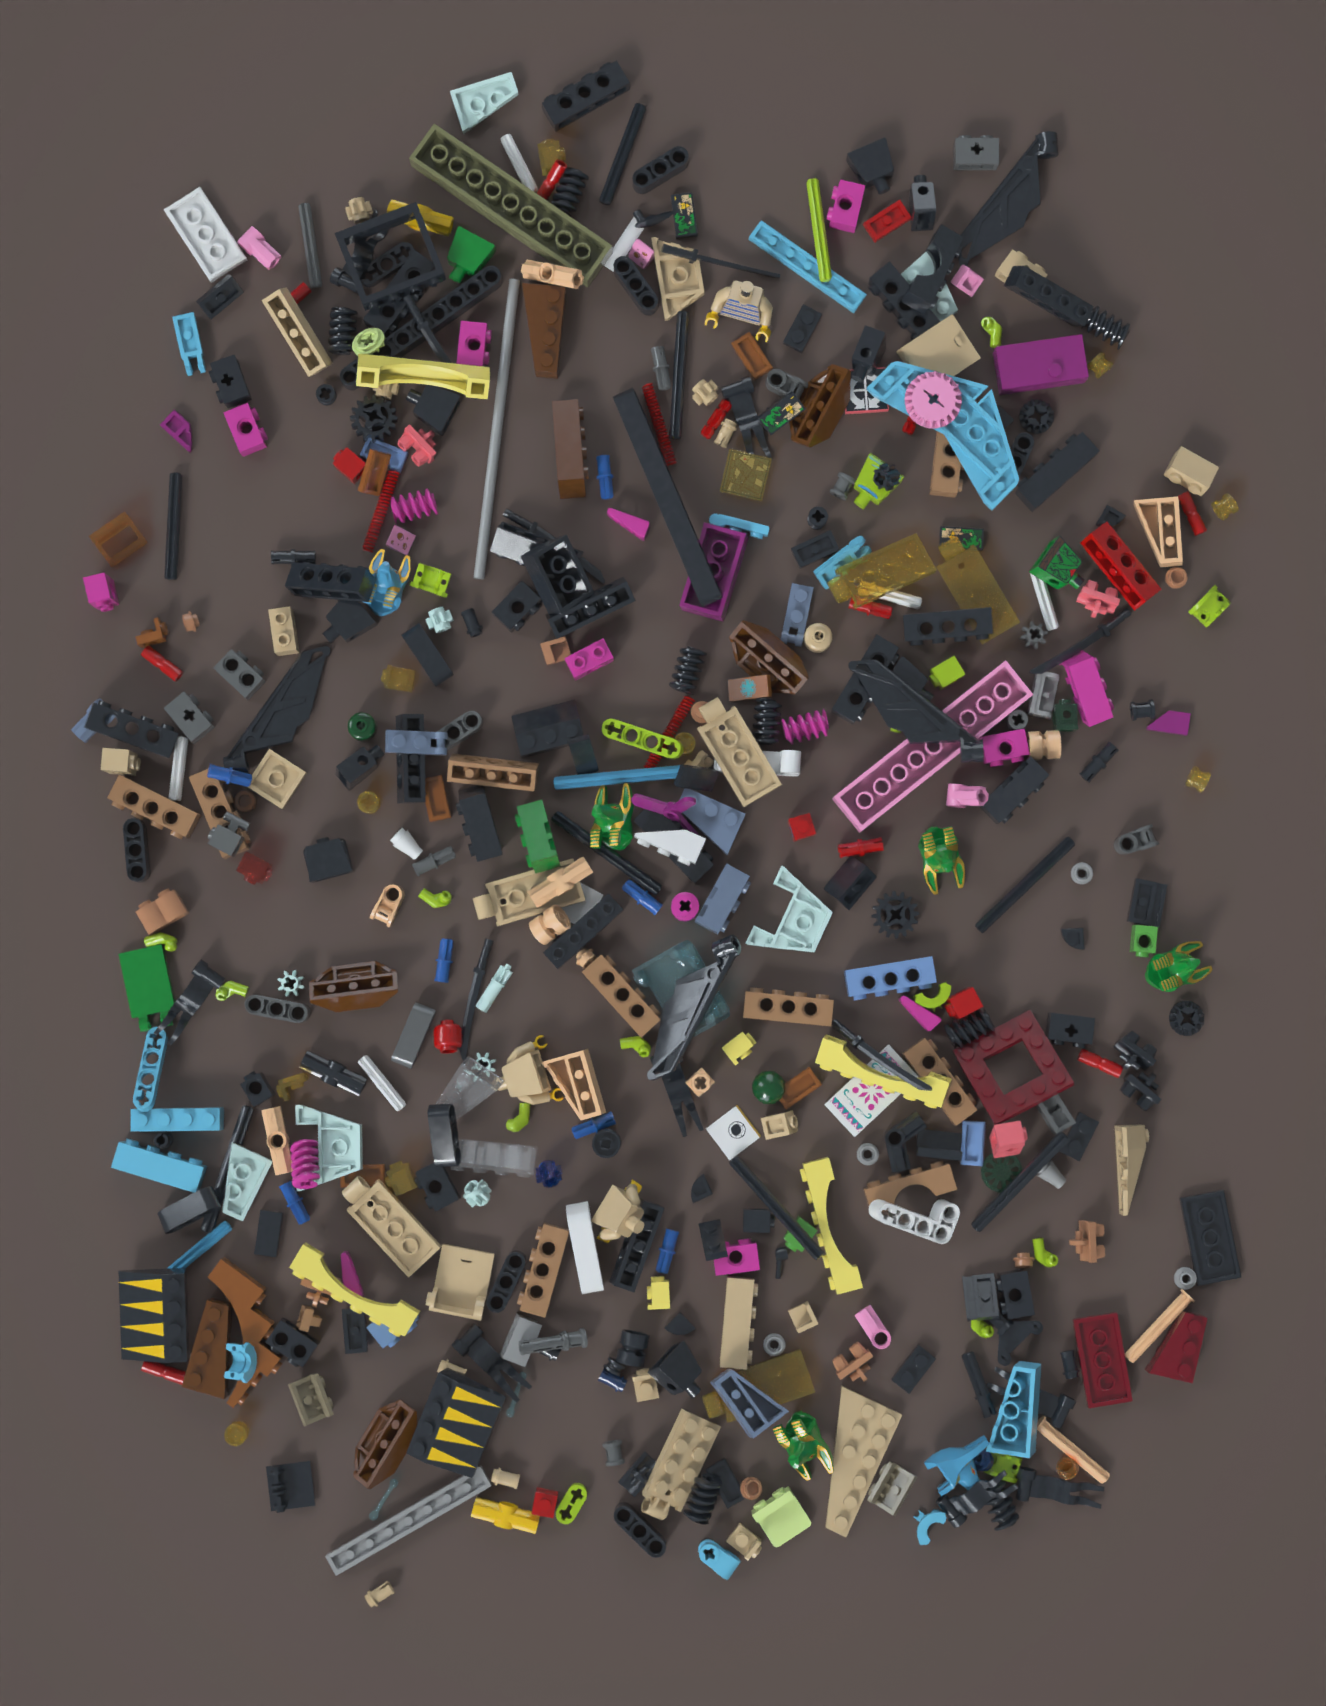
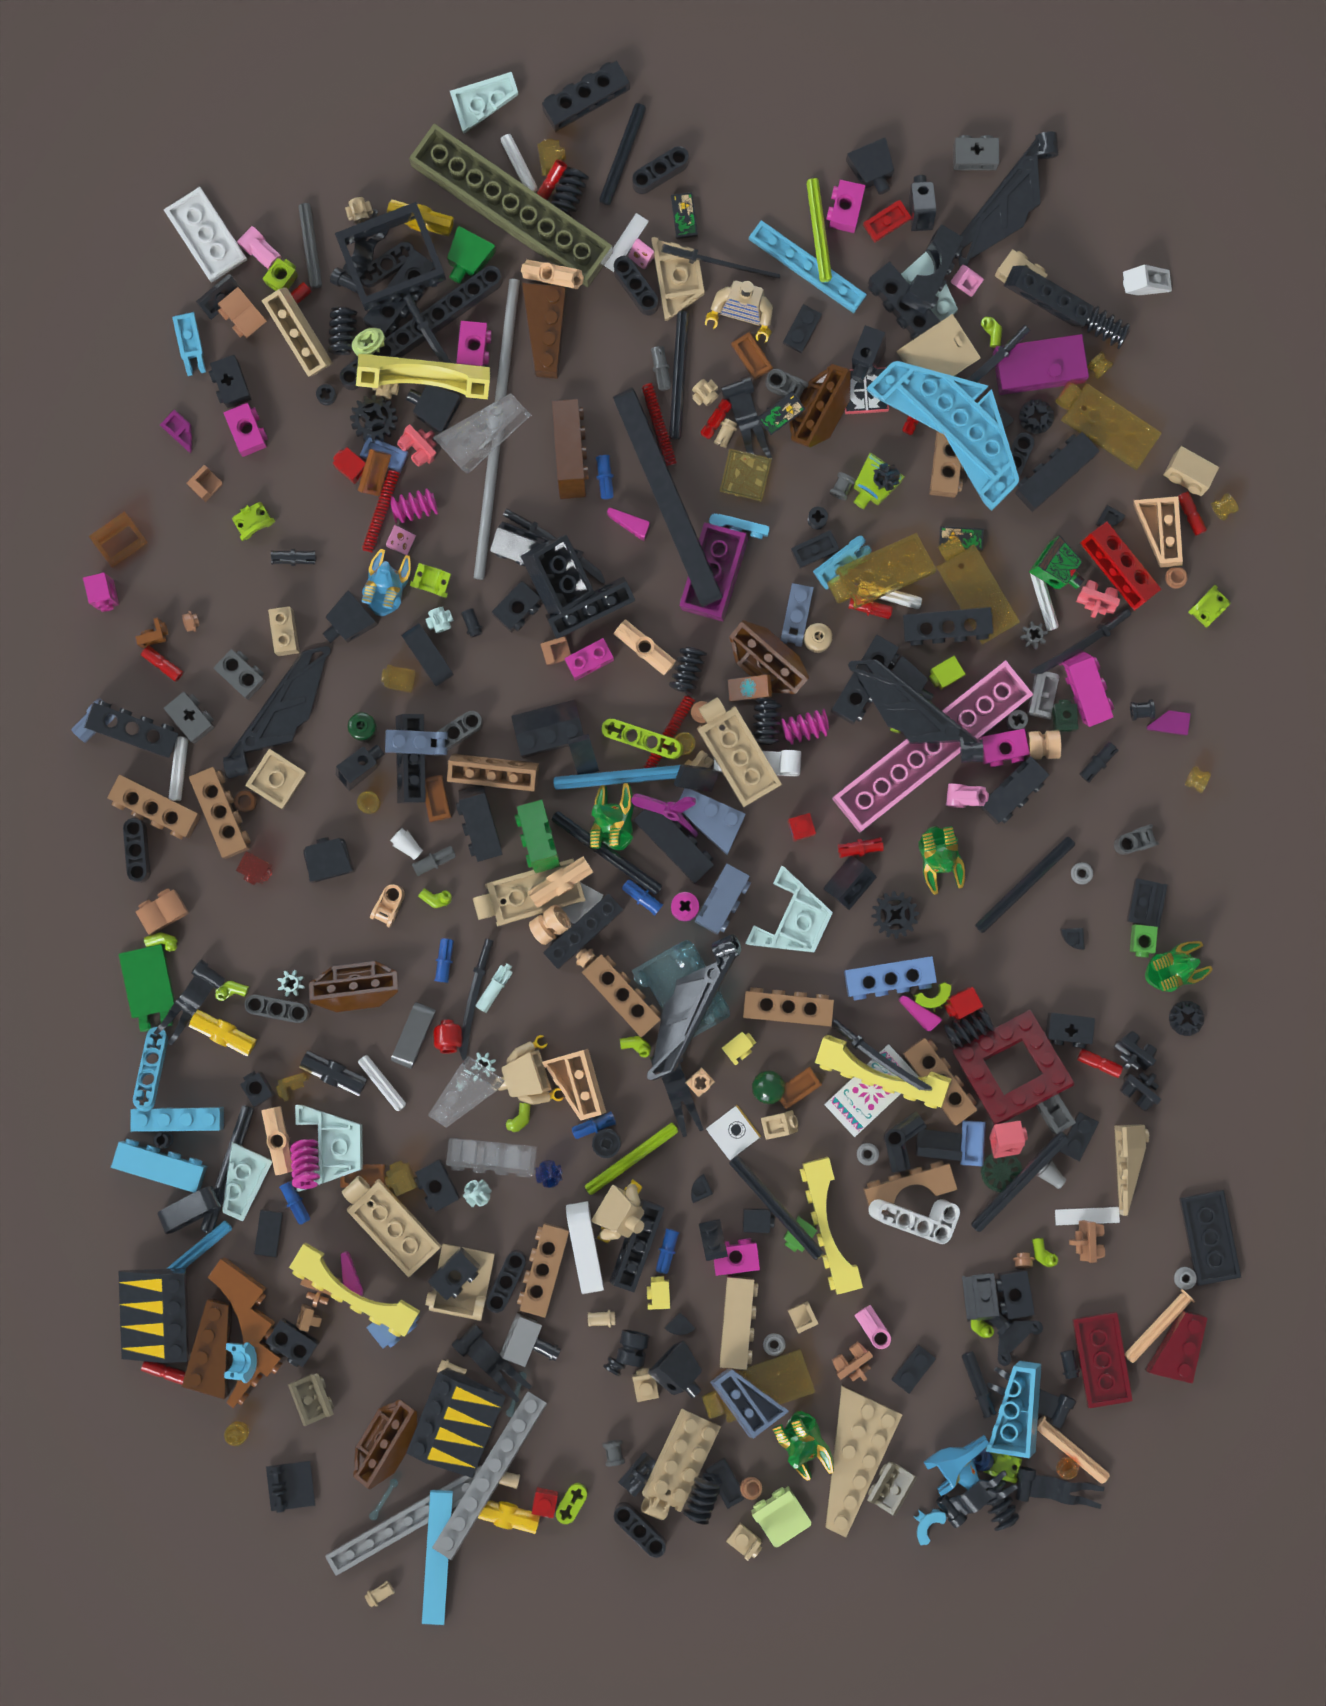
tan brick [101,748,141,776] -> none
black axle [164,472,182,580] -> none
blue axle [207,764,252,787] -> none
dark grey brick [208,811,251,857] -> none
black brick [285,562,376,602] -> none
black plate [342,1308,368,1354] -> none
black beam [427,1103,461,1167] -> none
dark grey pin [519,1328,588,1355] -> none
dark blue pin [598,1368,628,1392] -> none
black bar [633,209,674,228] -> none
white slope [634,830,706,866] -> none
medium azure piece [698,1539,741,1580] -> none
black hand [775,1247,788,1279] -> none
bright pink gear [904,371,962,429] -> none
none -> nougat panel [186,465,223,502]
none -> yellow piece [189,1010,257,1056]
none -> nougat brick [217,287,267,339]
none -> lime piece [232,502,276,541]
none -> lime brick [263,258,298,291]
none -> medium azure tile [422,1490,453,1625]
none -> black brick [428,1246,480,1301]
none -> light grey plate [432,1392,547,1560]
none -> clear wedge [433,393,531,474]
none -> lime axle [585,1123,678,1195]
none -> tan pin [588,1310,616,1328]
none -> light nougat piece [614,619,676,676]
none -> black sword [967,325,1031,383]
none -> clear yellow hinge [1055,382,1162,470]
none -> white sticker [1055,1207,1120,1225]
none -> white slope [1123,265,1172,296]

